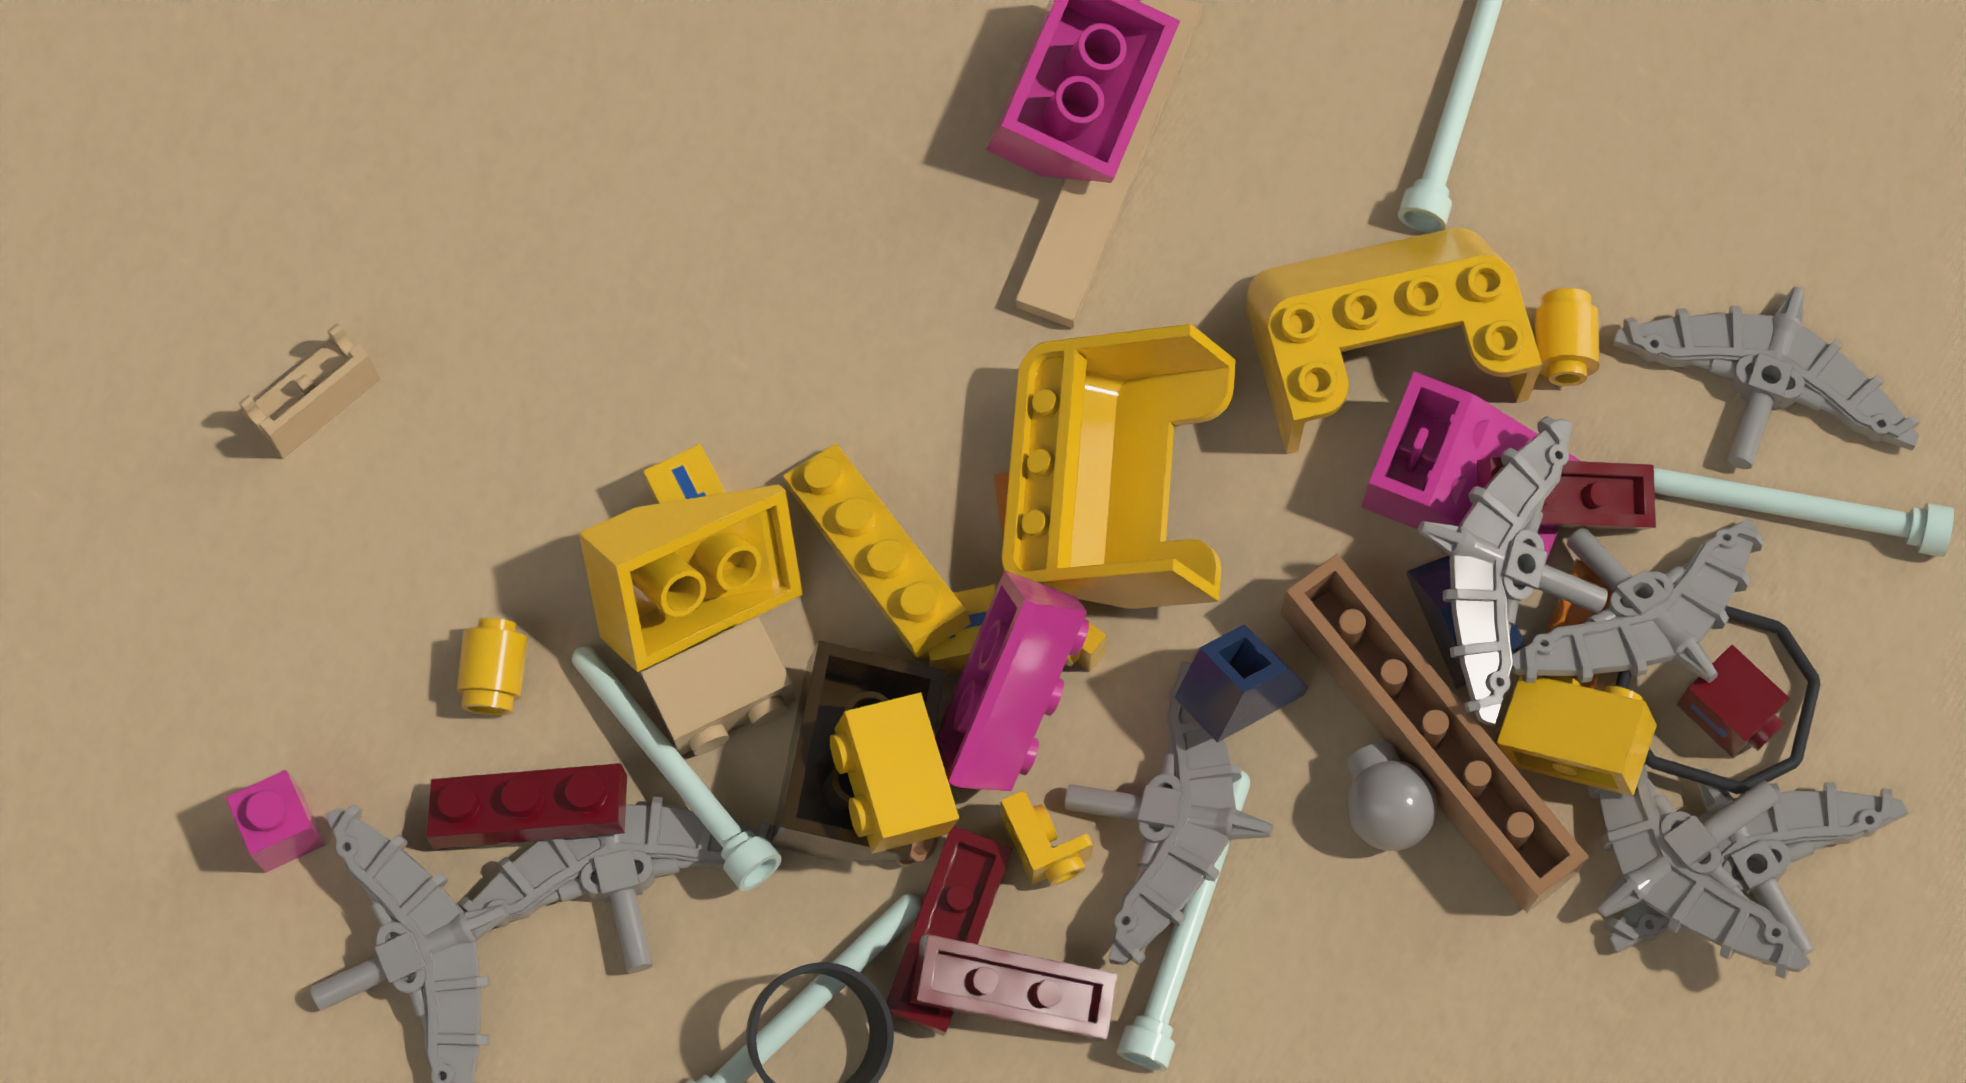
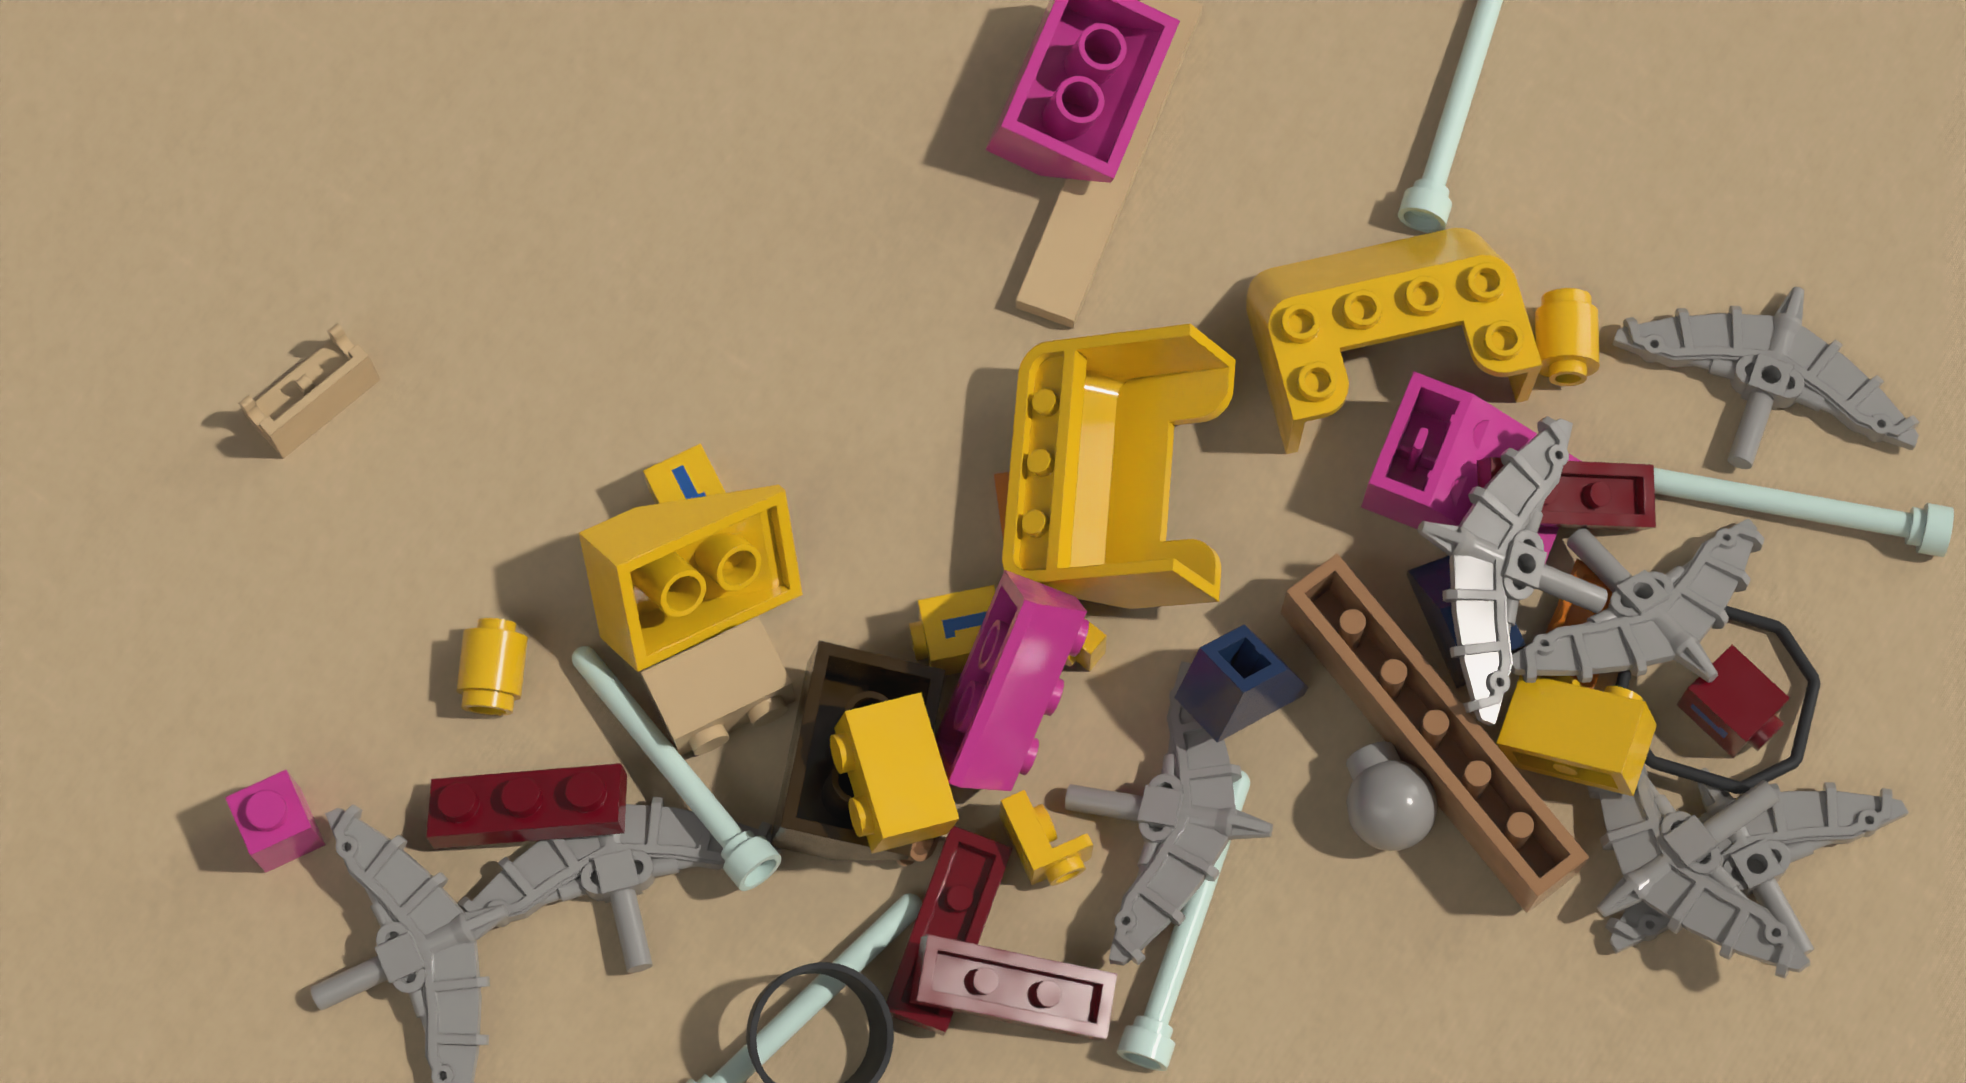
yellow plate [783,443,971,658] -> none

